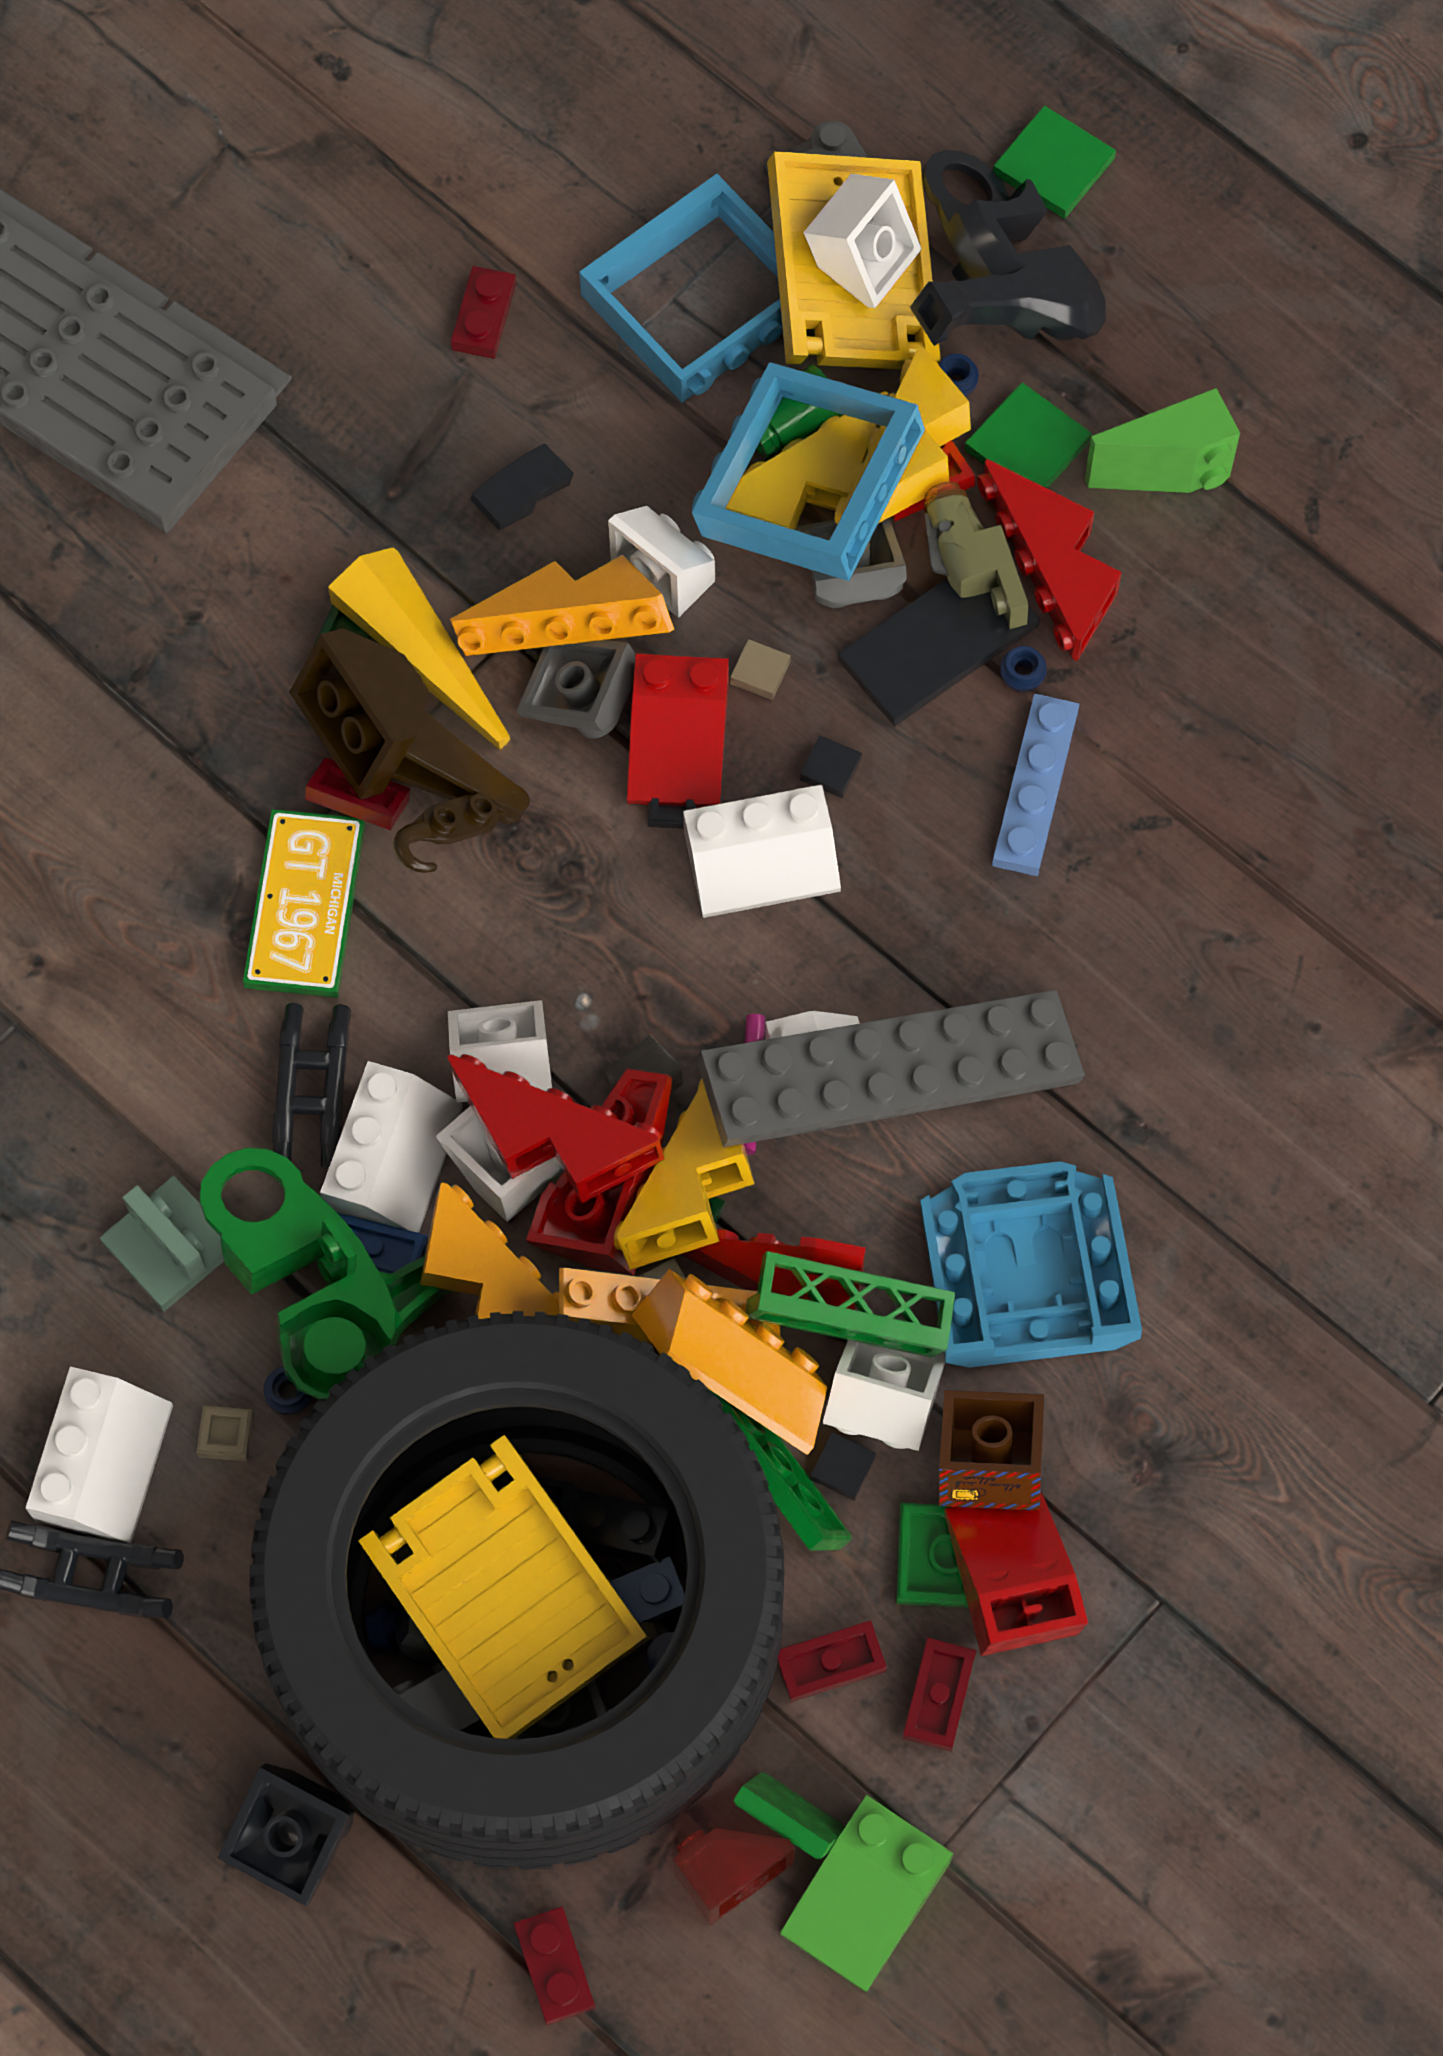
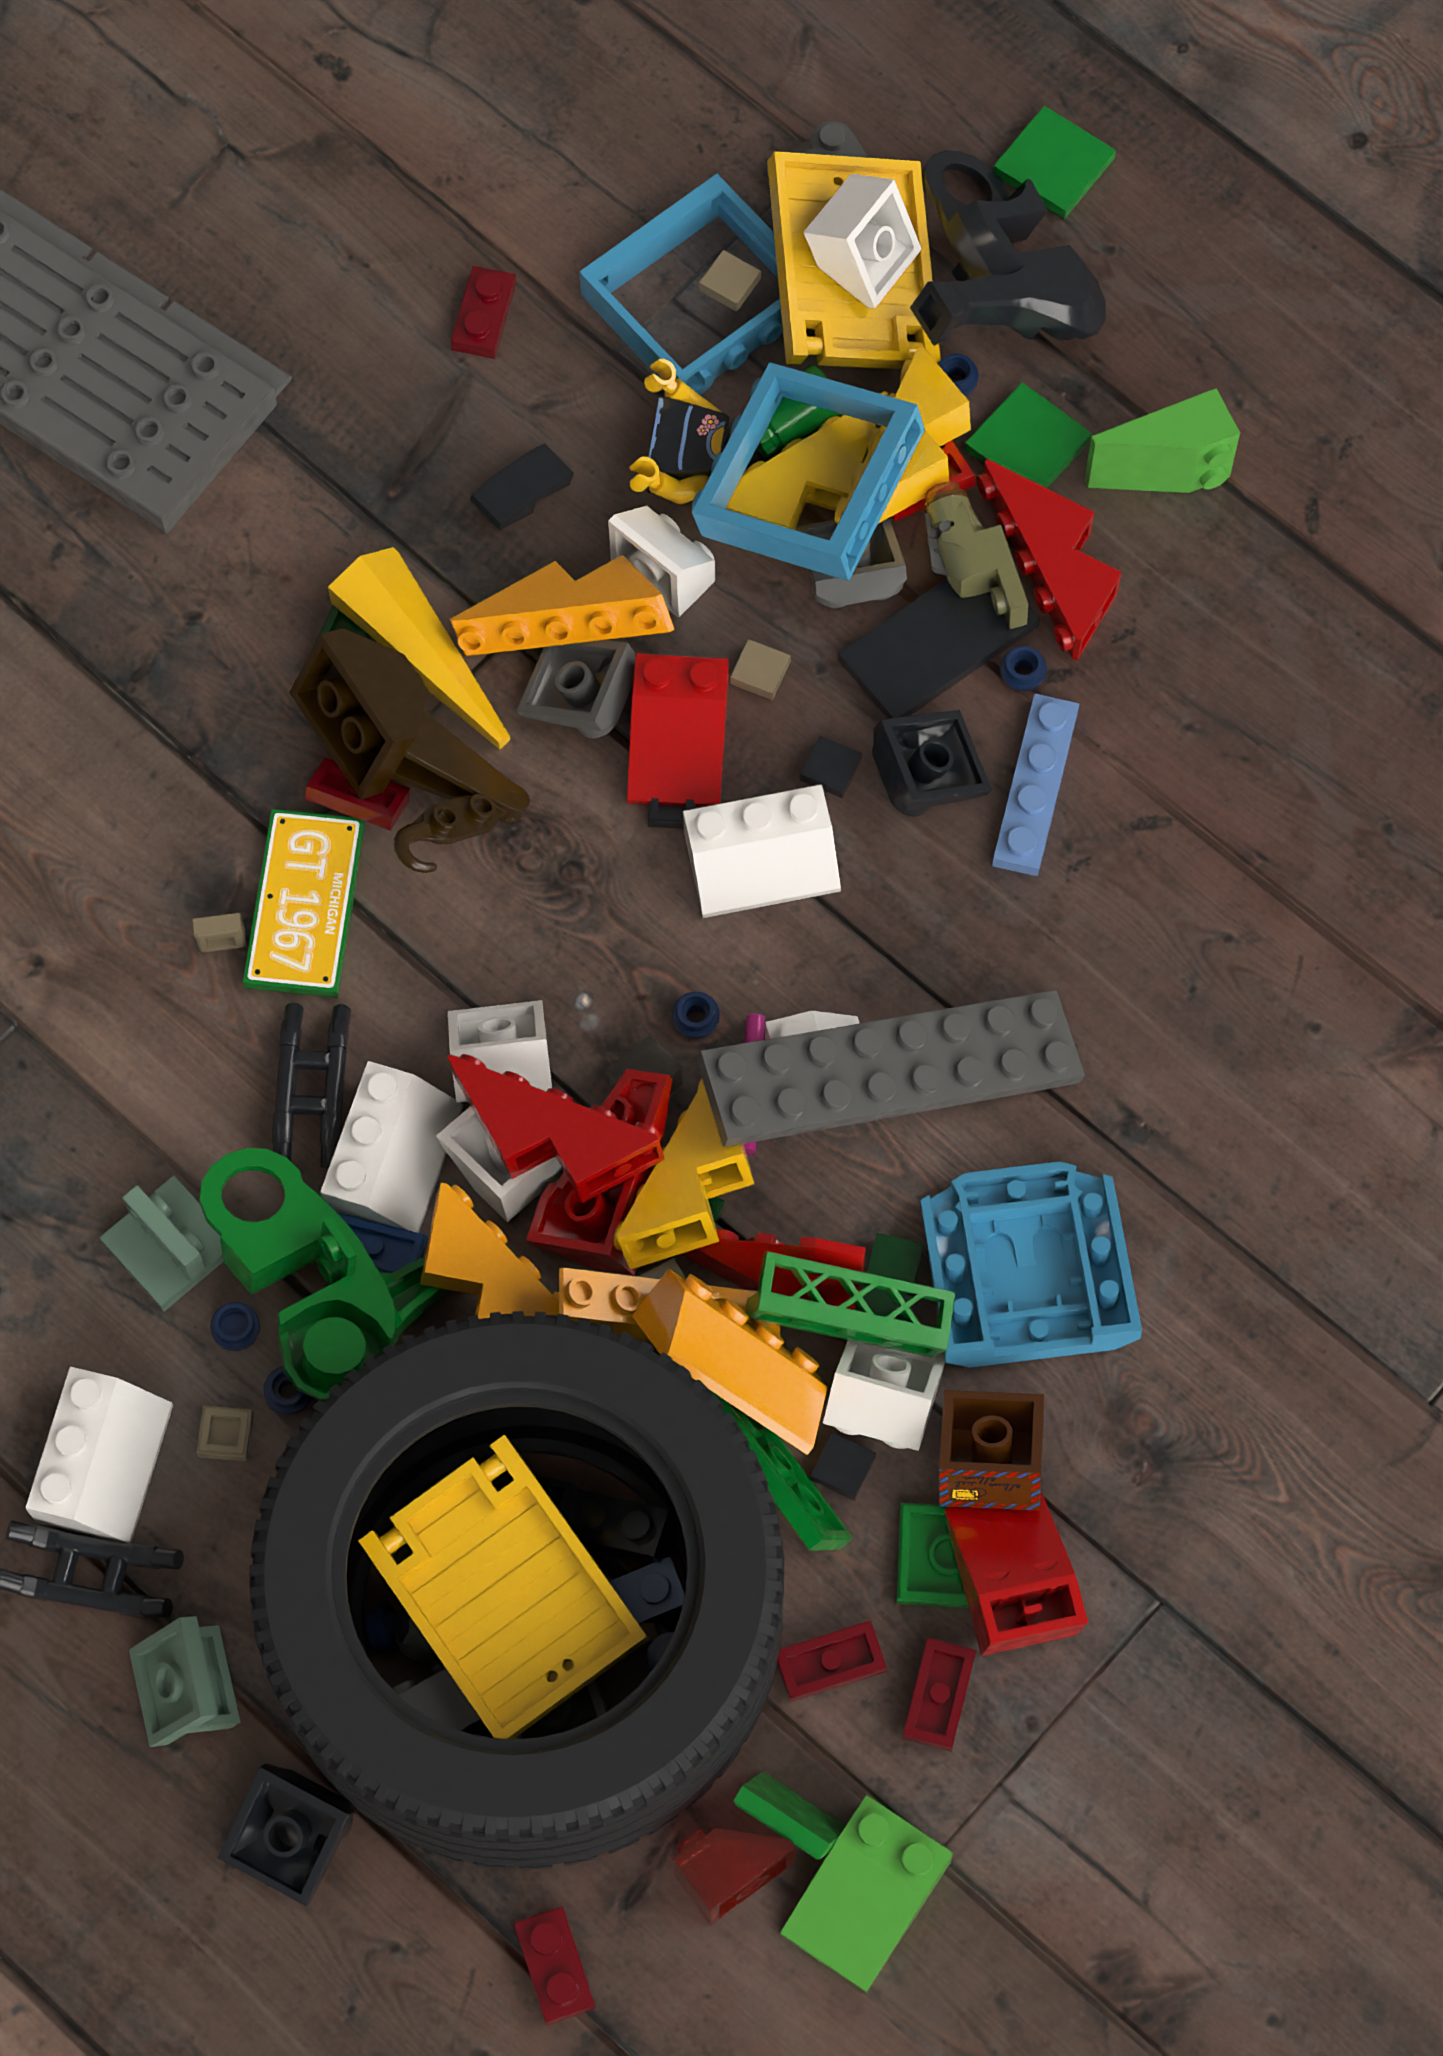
none -> sand green bracket [129,1616,241,1747]
none -> dark tan tile [192,913,247,953]
none -> dark blue plate [210,1302,260,1351]
none -> torso [629,359,753,504]
none -> dark blue plate [672,992,720,1039]
none -> dark tan tile [699,250,761,312]
none -> dark green tile [857,1233,924,1321]
none -> black slope [872,710,992,817]

